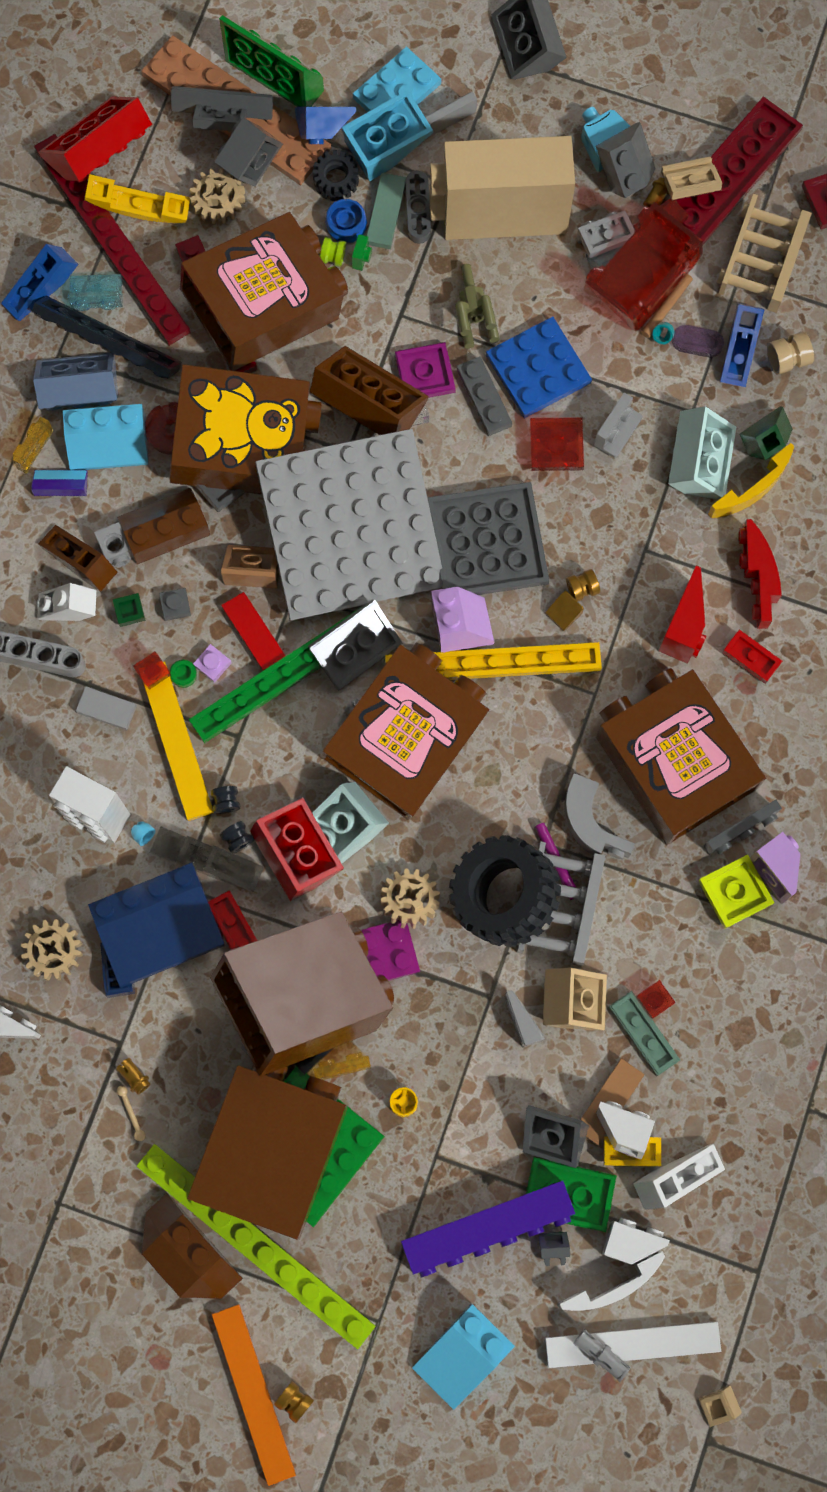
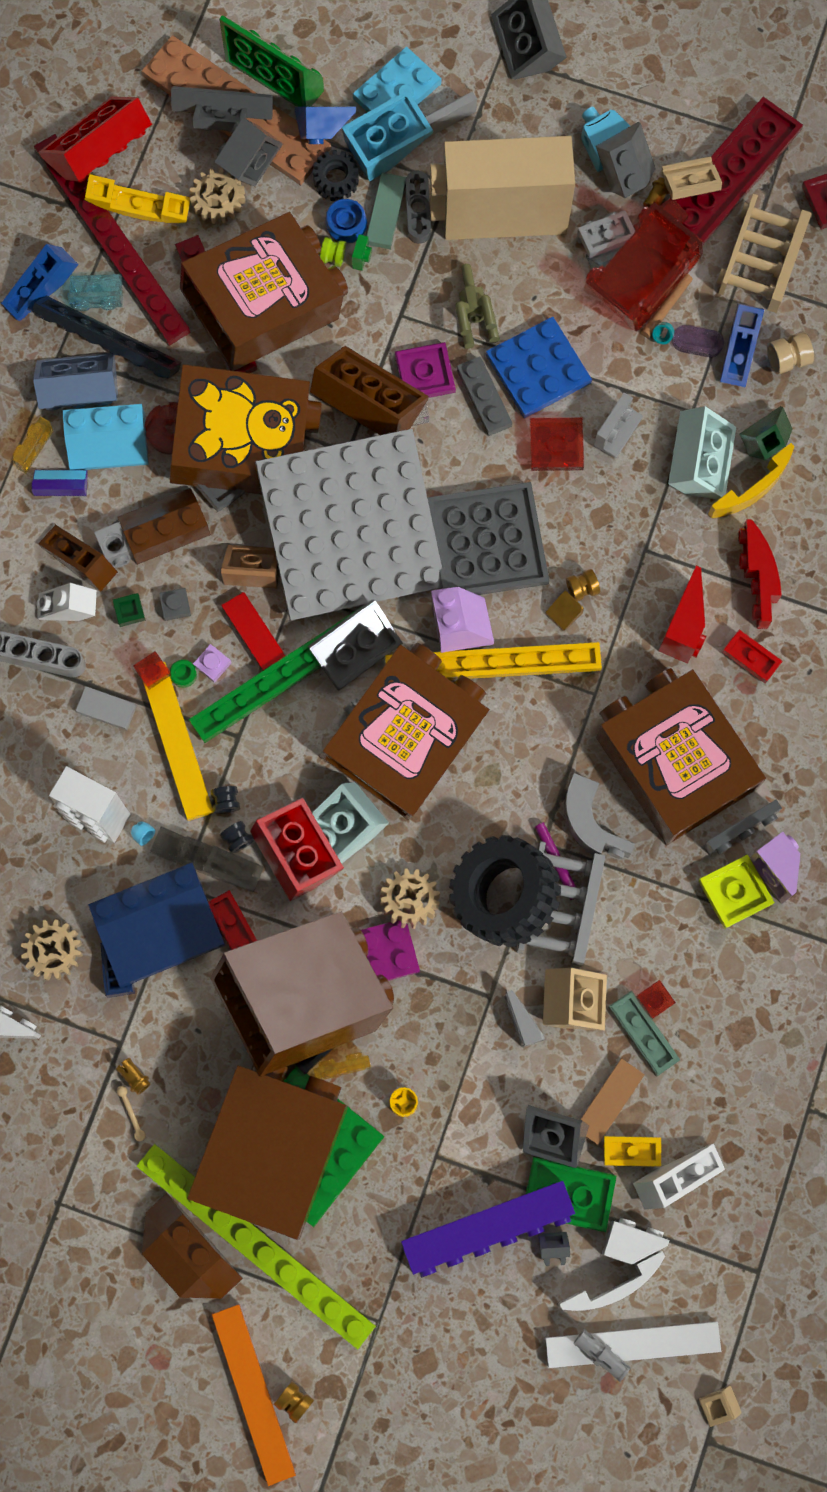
medium azure slope [412,1303,515,1410] -> none
white slope [596,1101,655,1160] -> none

